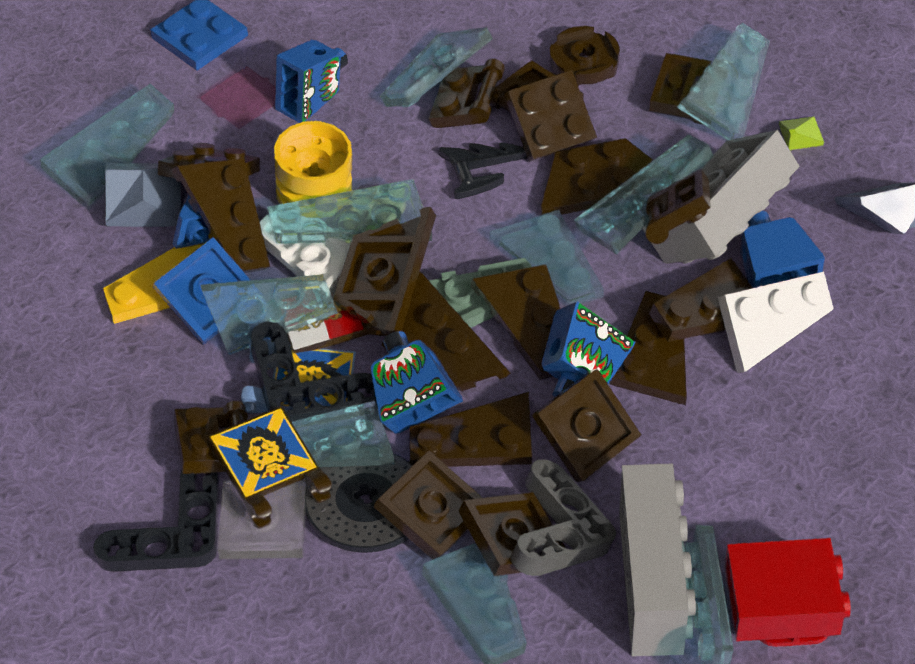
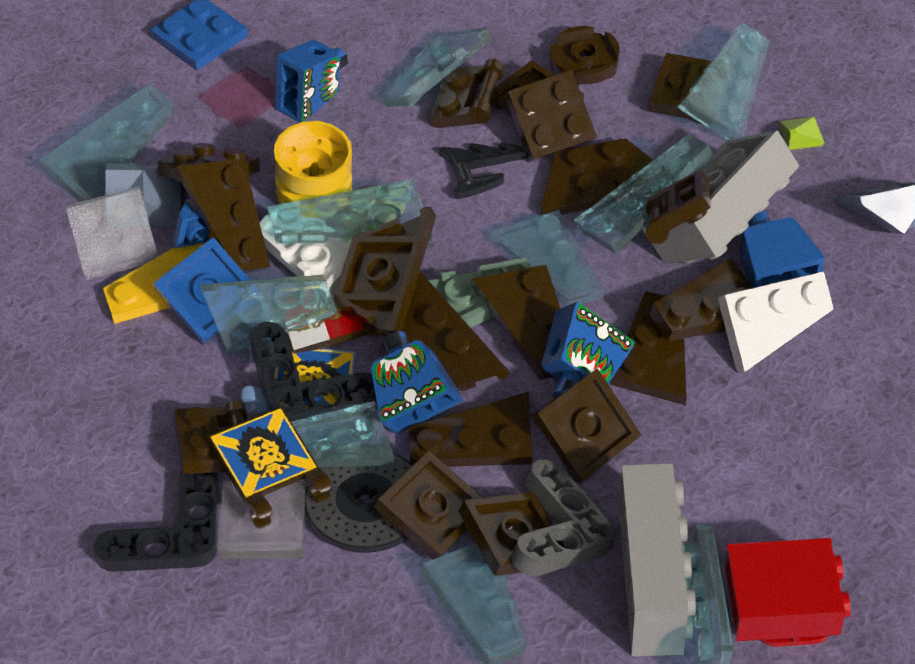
none -> clear plate [65,187,158,281]

